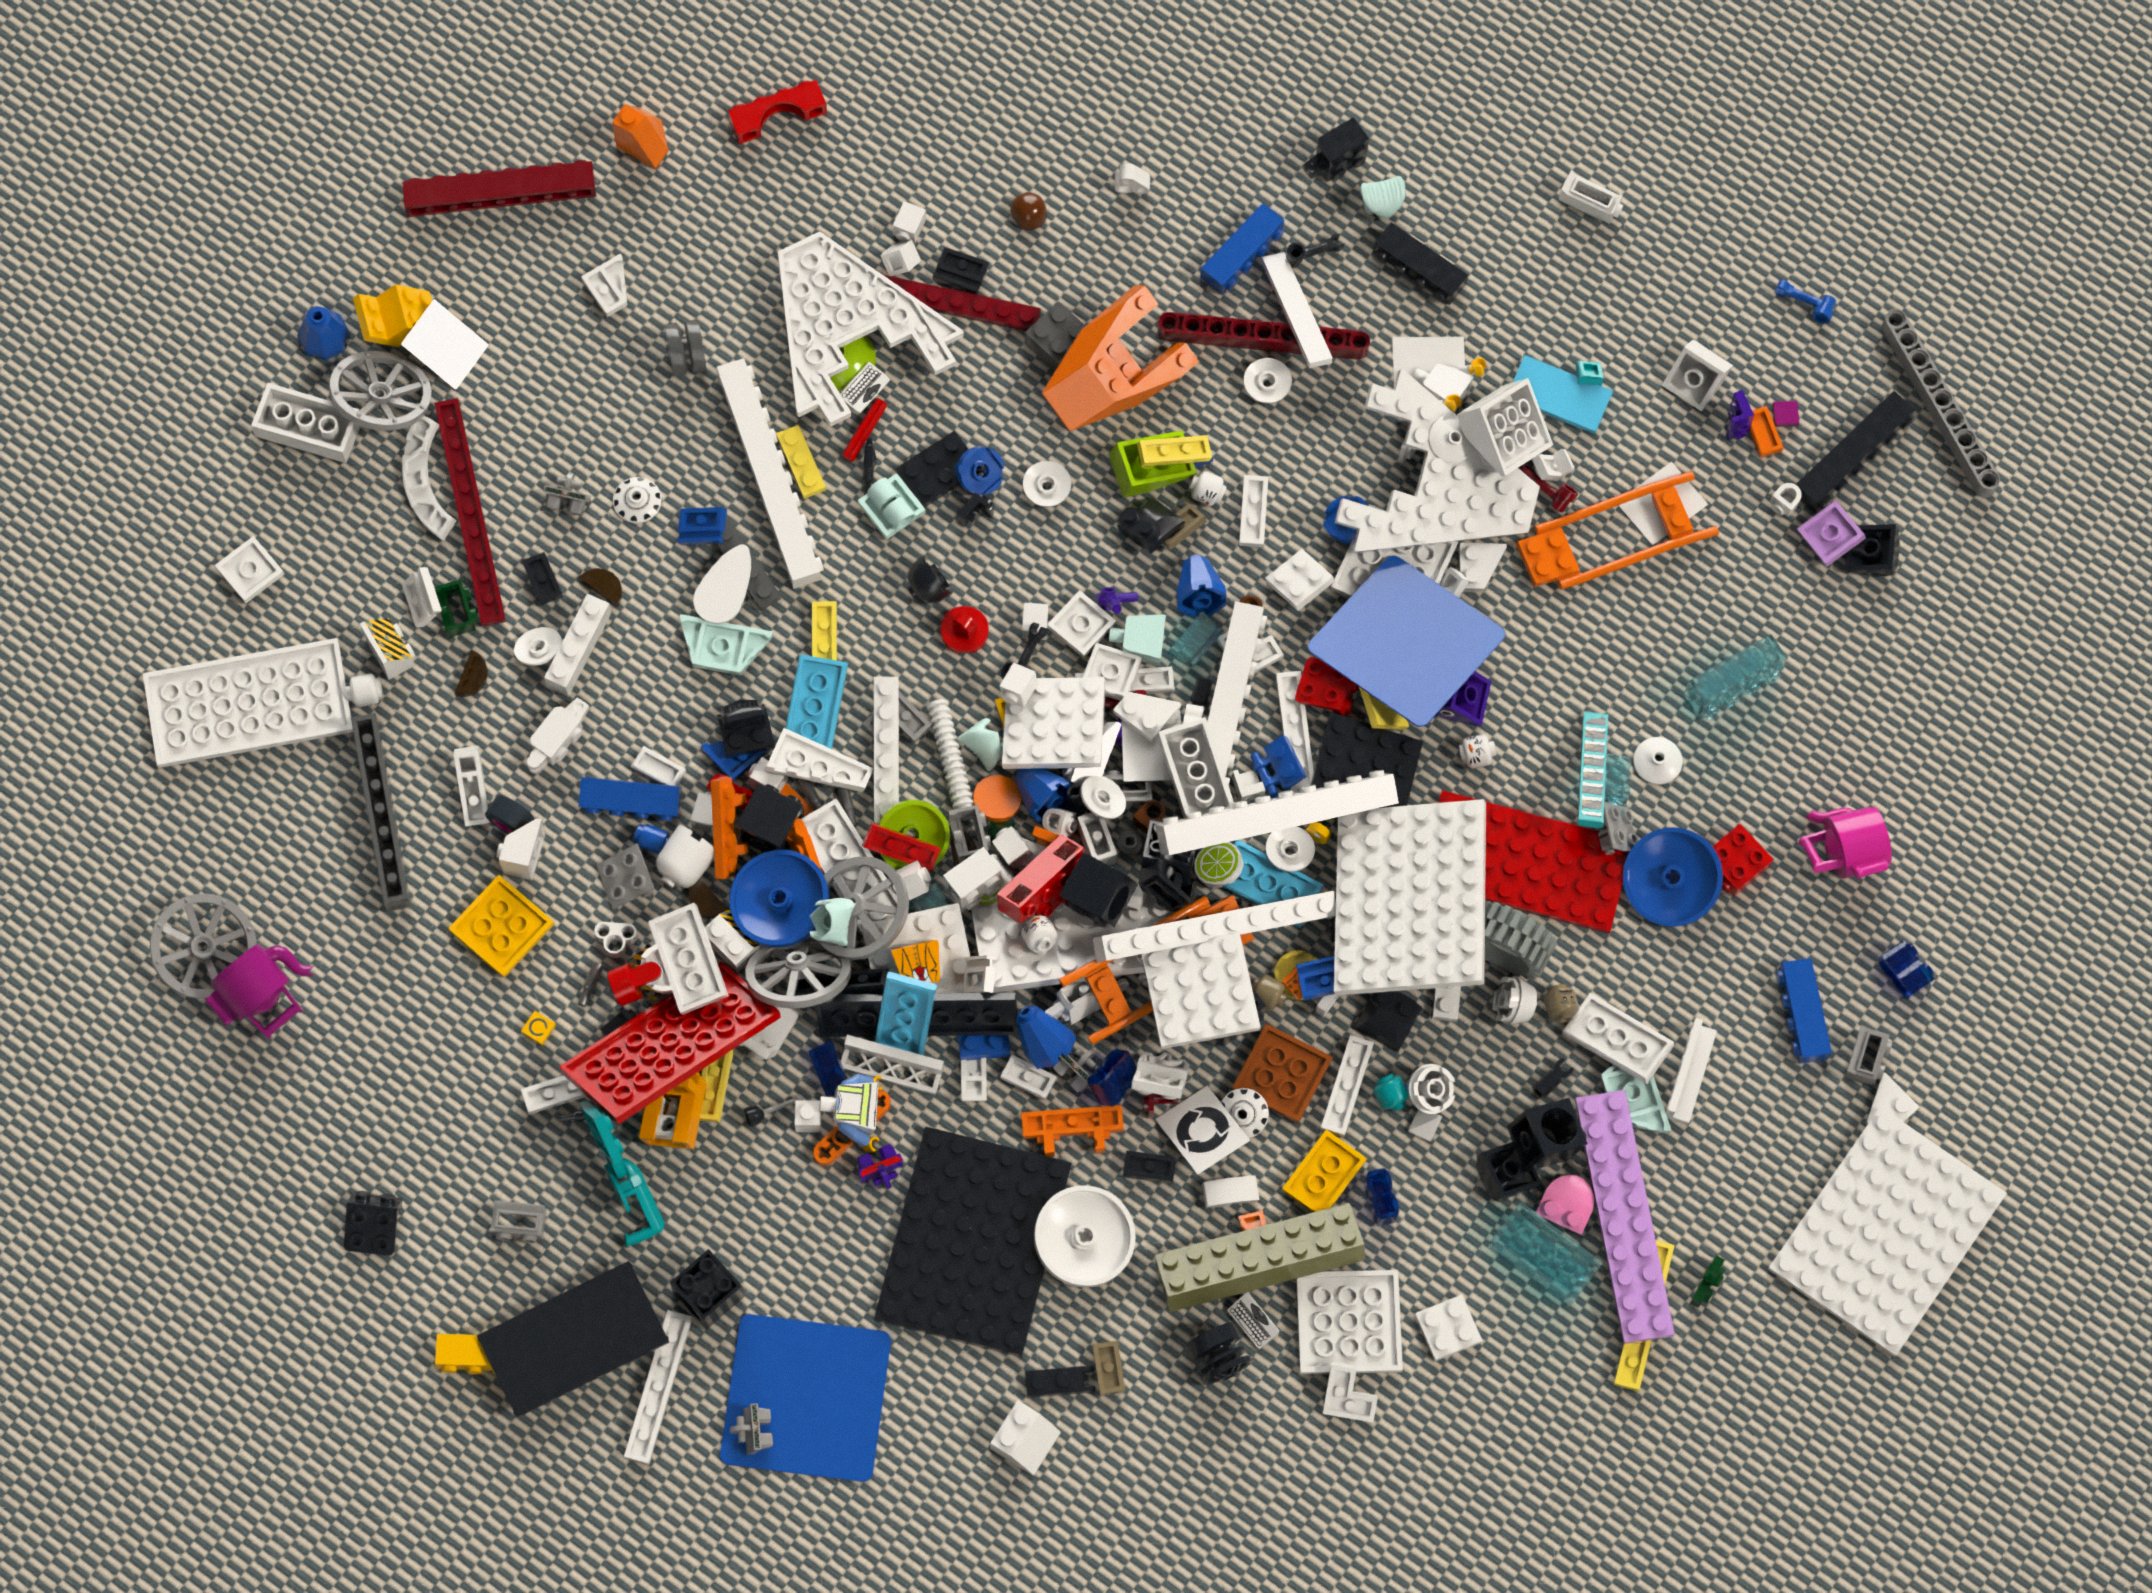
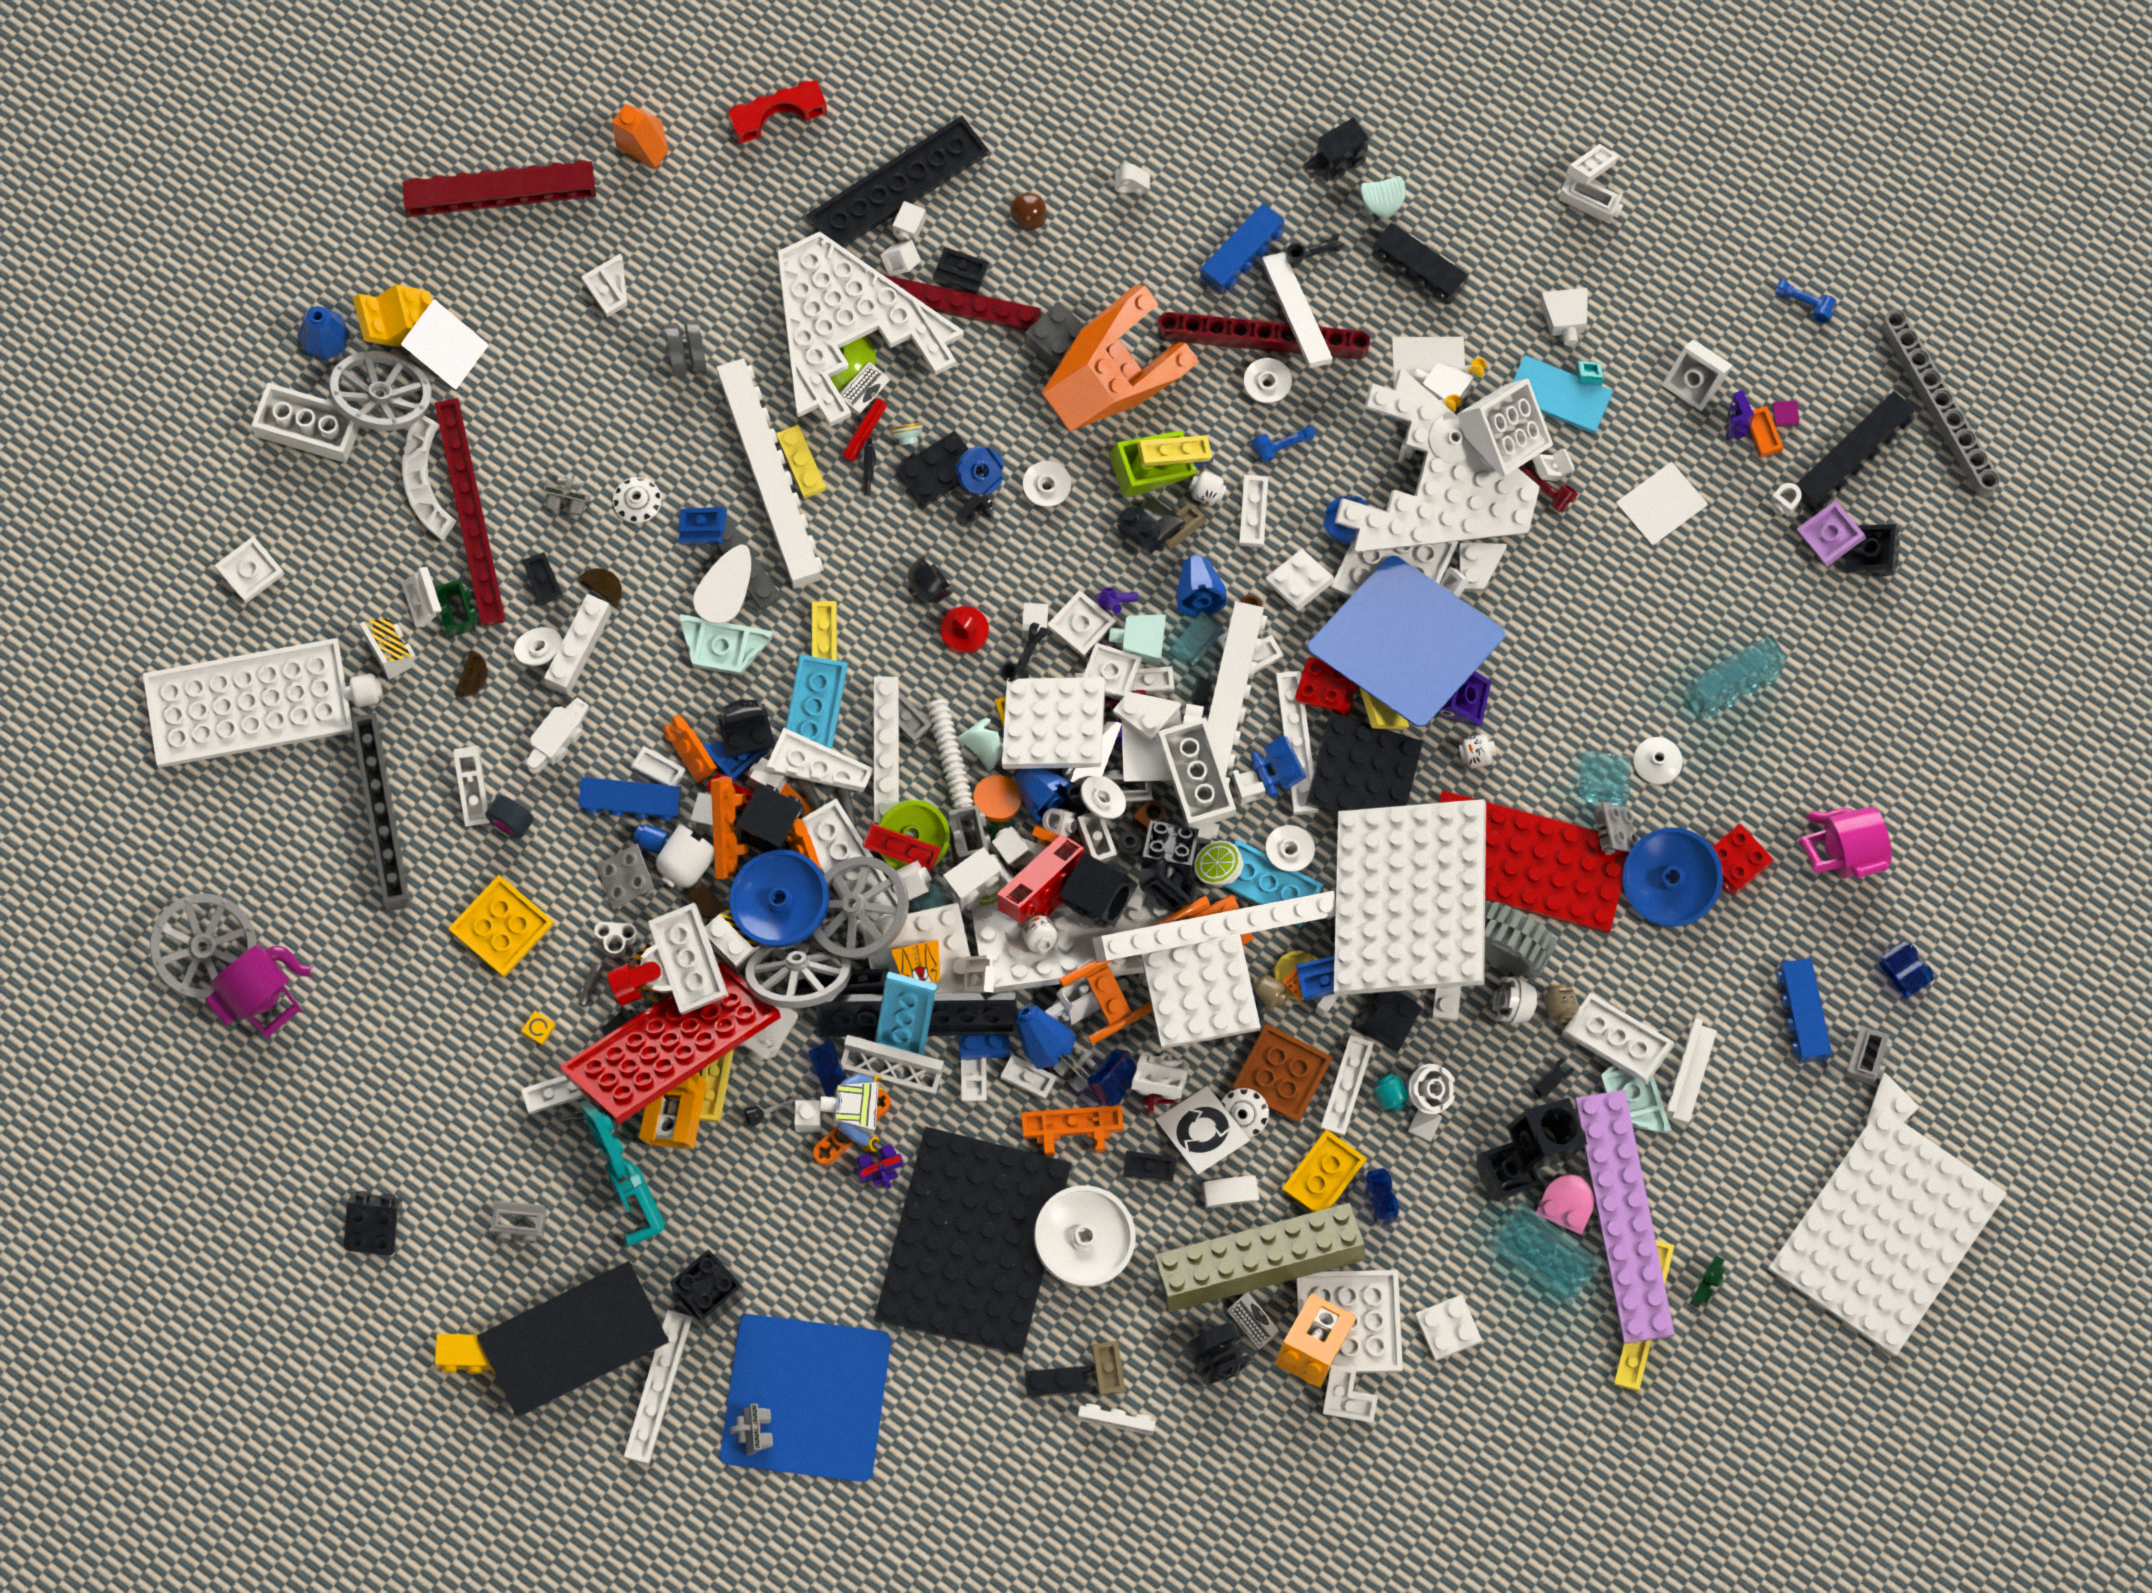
white slope [497,819,545,880] -> none
light aqua hair [810,898,855,946] -> none
light aqua plate [858,473,925,540] -> none
white slope [990,1400,1061,1476] -> none
white brick [1000,663,1038,707] -> none
white brick [1155,770,1399,855] -> none
orange tile [1238,1210,1266,1231] -> none
yellow tile [1305,822,1331,844] -> none
orange plate [1516,471,1719,590] -> none
tile [1577,711,1608,828] -> none
none -> orange hinge [662,715,717,783]
none -> black plate [806,115,989,248]
none -> light aqua piece [889,422,923,445]
none -> white plate [1078,1404,1156,1436]
none -> blue brick [1250,426,1316,463]
none -> light orange brick [1275,1293,1356,1388]
none -> white torso [1540,288,1588,346]
none -> white plate [1566,144,1619,185]

